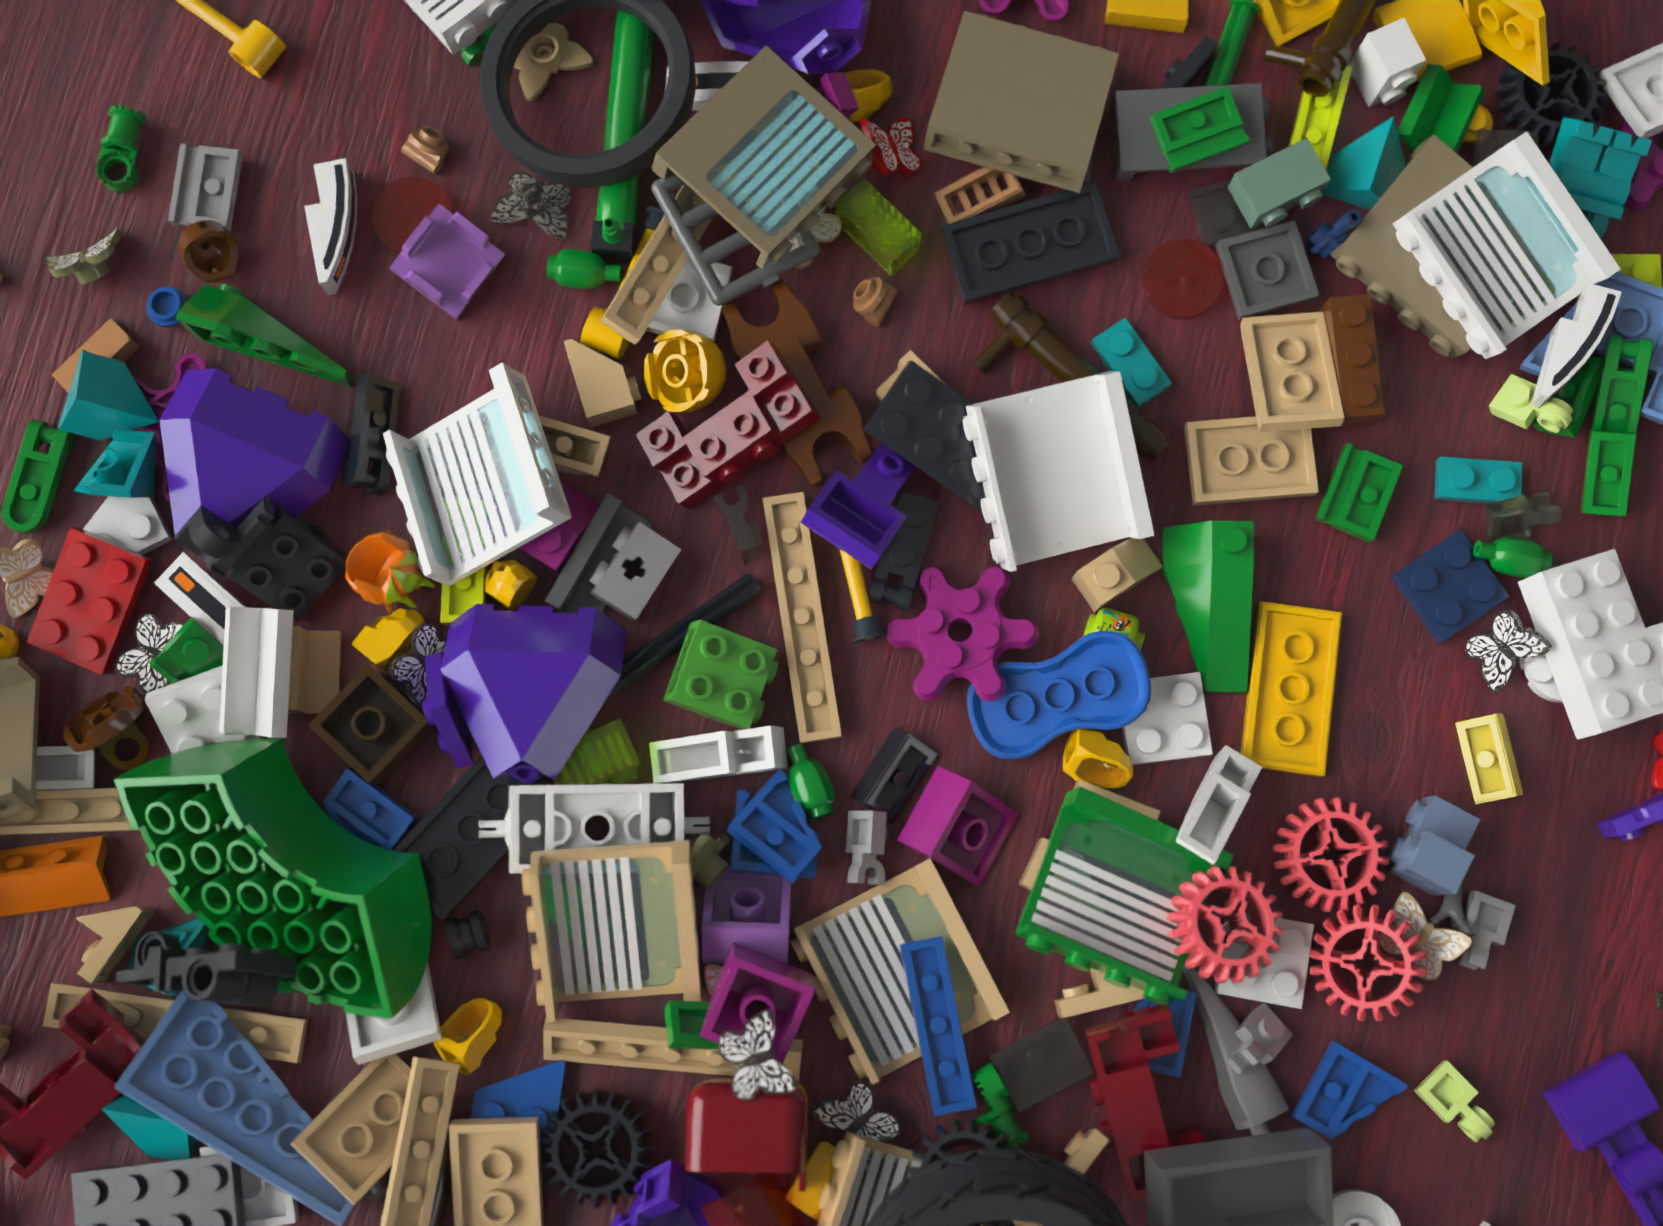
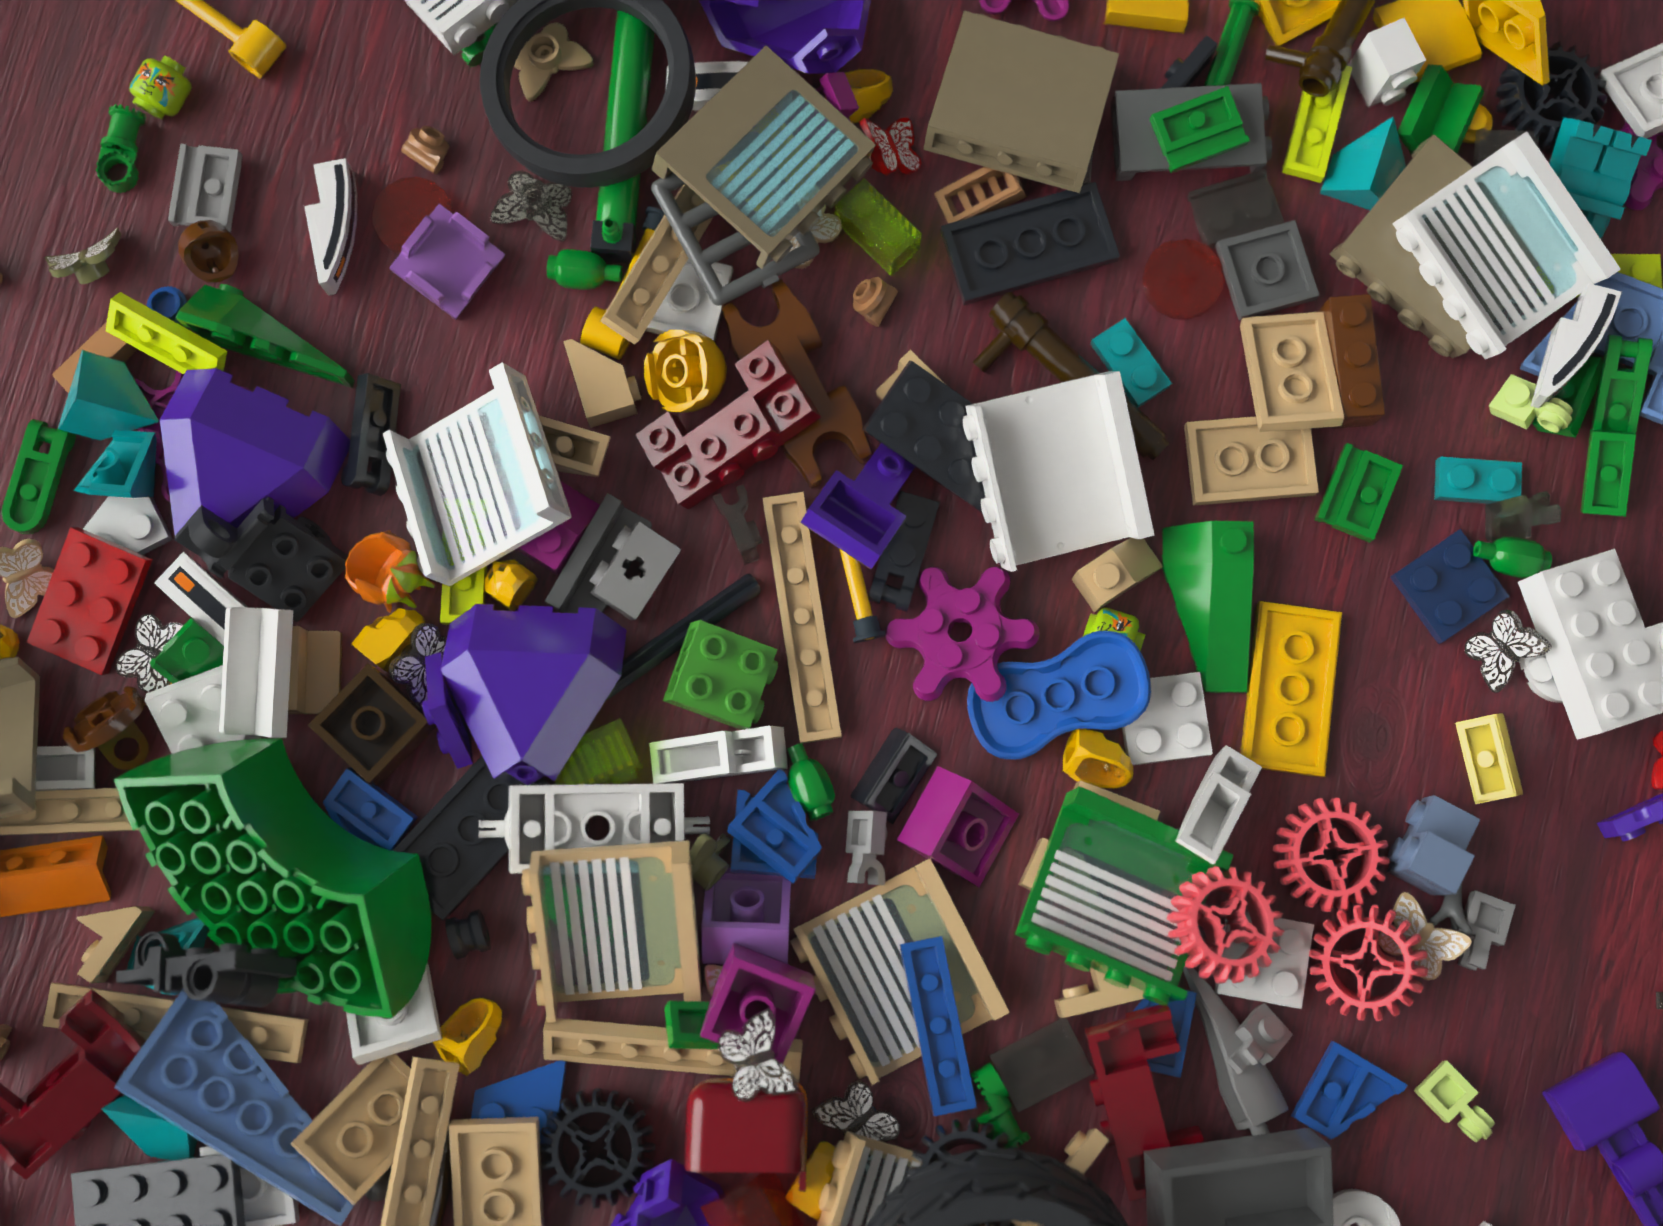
sand green brick [1228,138,1331,228] -> none
dark blue plate [1308,209,1362,259] -> none
none -> neon yellow plate [106,292,227,374]
none -> lime head [129,56,192,120]

